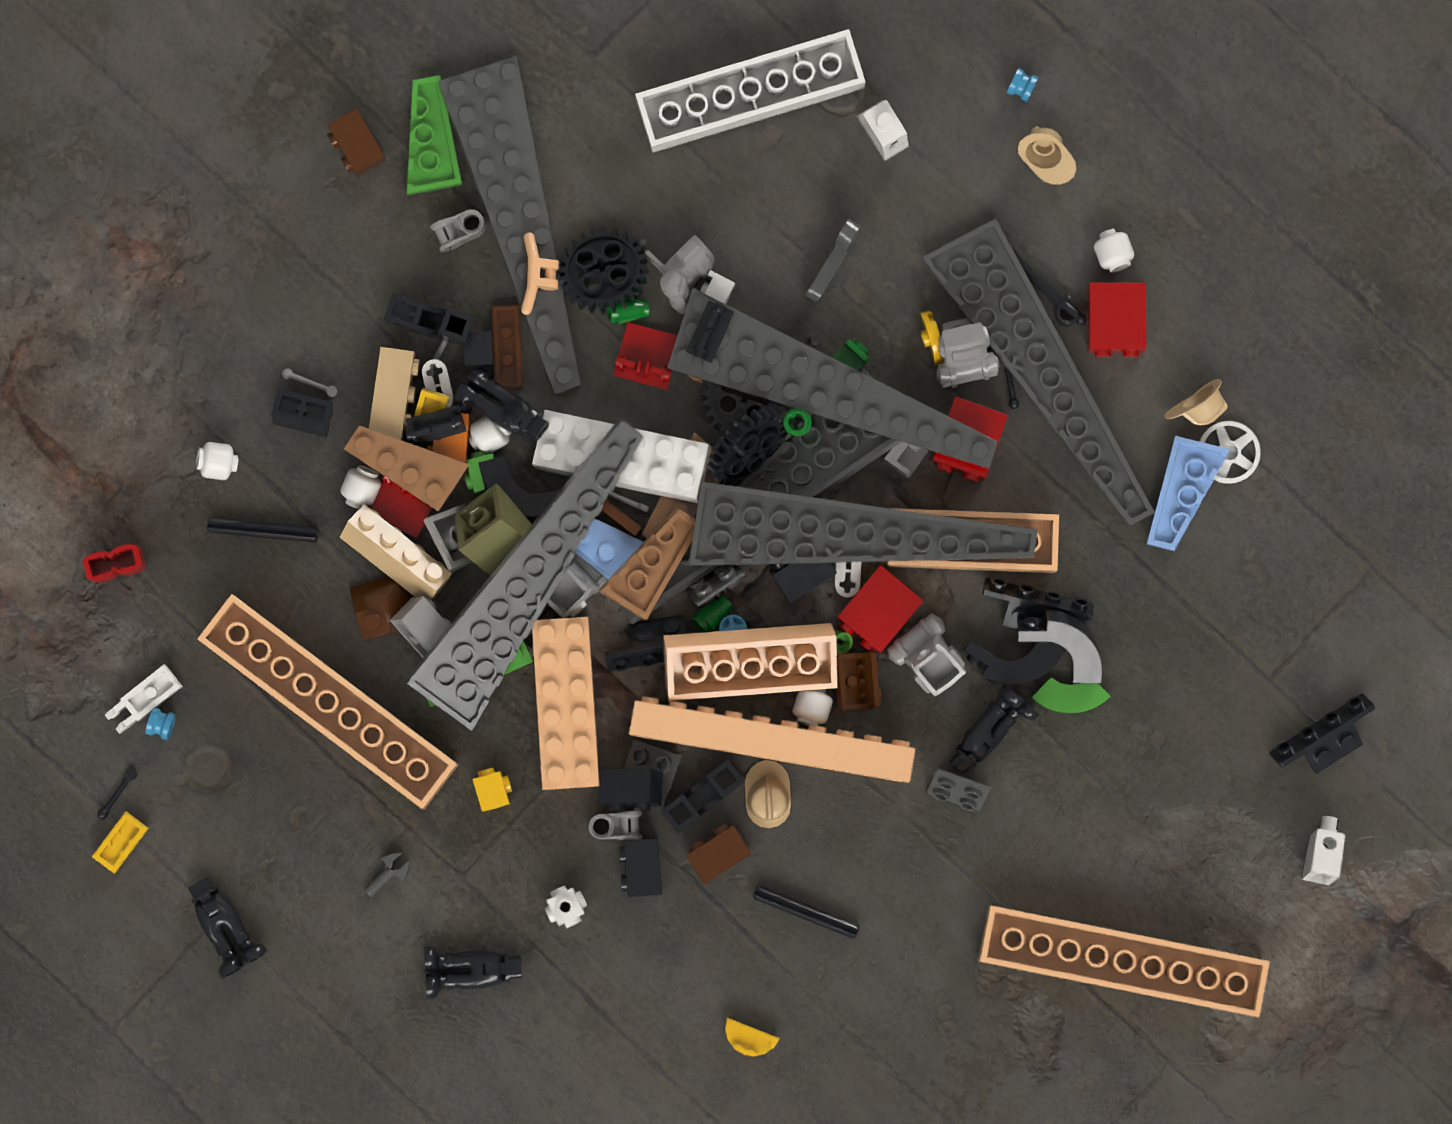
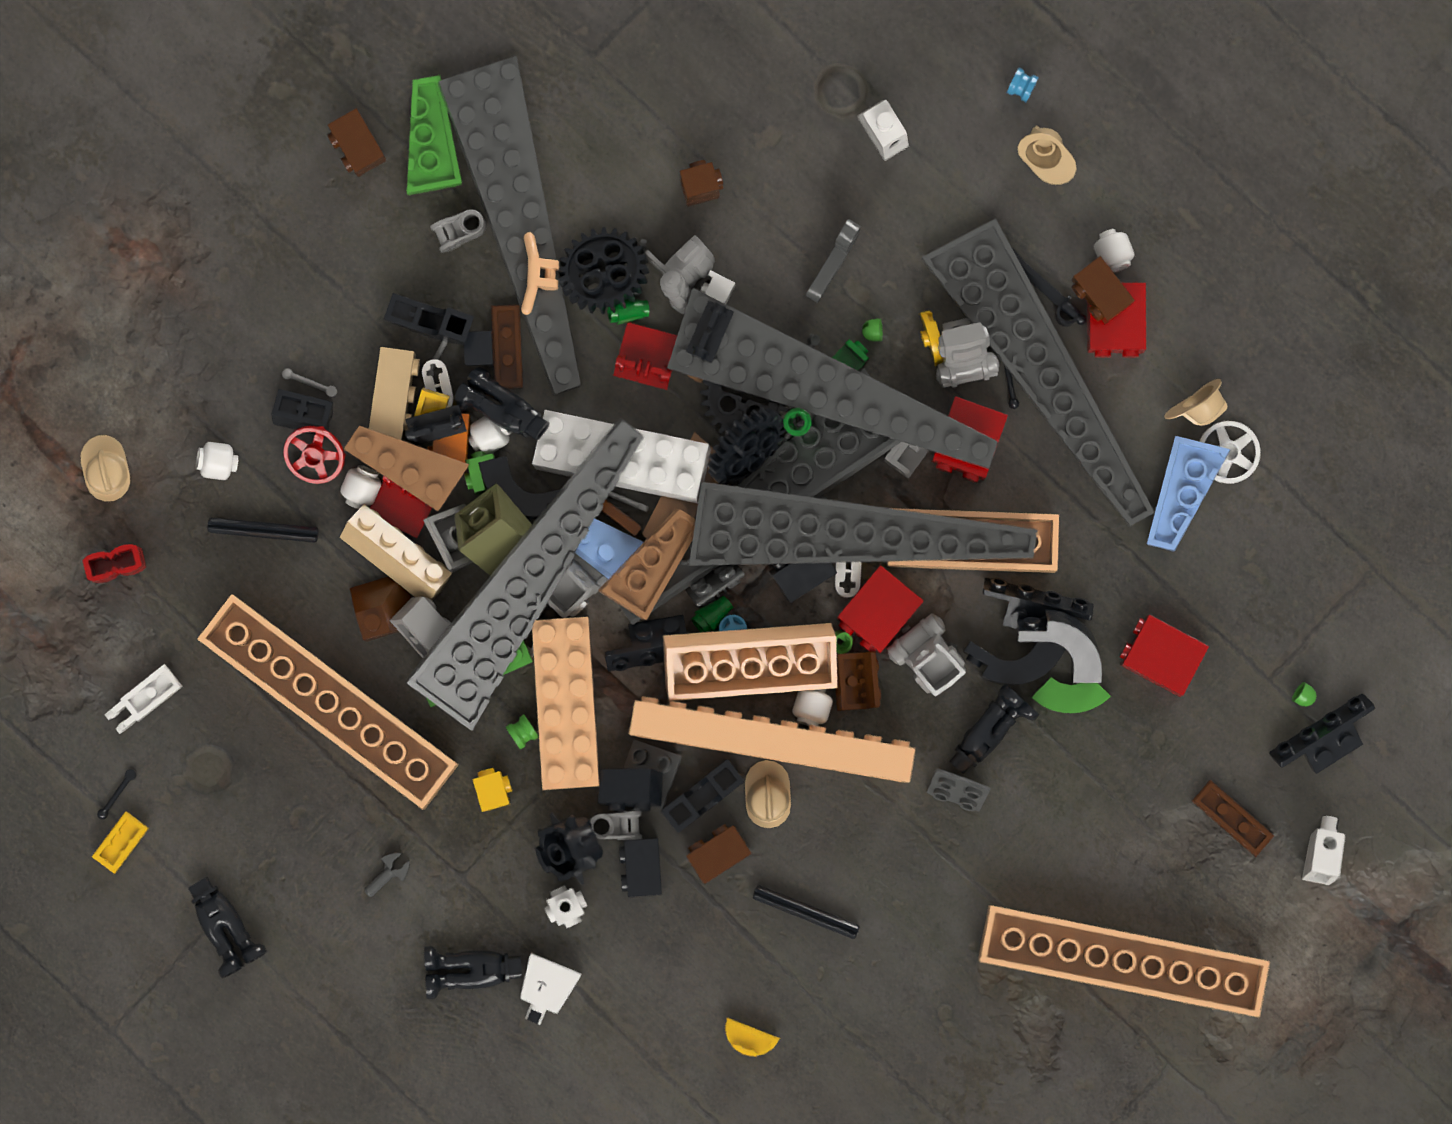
dark azure wheel [145,708,176,740] -> none
white brick [635,29,865,153] -> none
none -> tan piece [81,435,130,501]
none -> wheel [283,426,346,484]
none -> bright green wheel [505,714,539,750]
none -> white torso [520,953,582,1025]
none -> black brick [535,813,603,885]
none -> reddish brown brick [680,160,723,207]
none -> bright green hinge [862,319,883,341]
none -> reddish brown brick [1071,256,1135,324]
none -> red brick [1119,615,1209,697]
none -> reddish brown tile [1191,780,1274,857]
none -> bright green hinge [1292,682,1317,706]

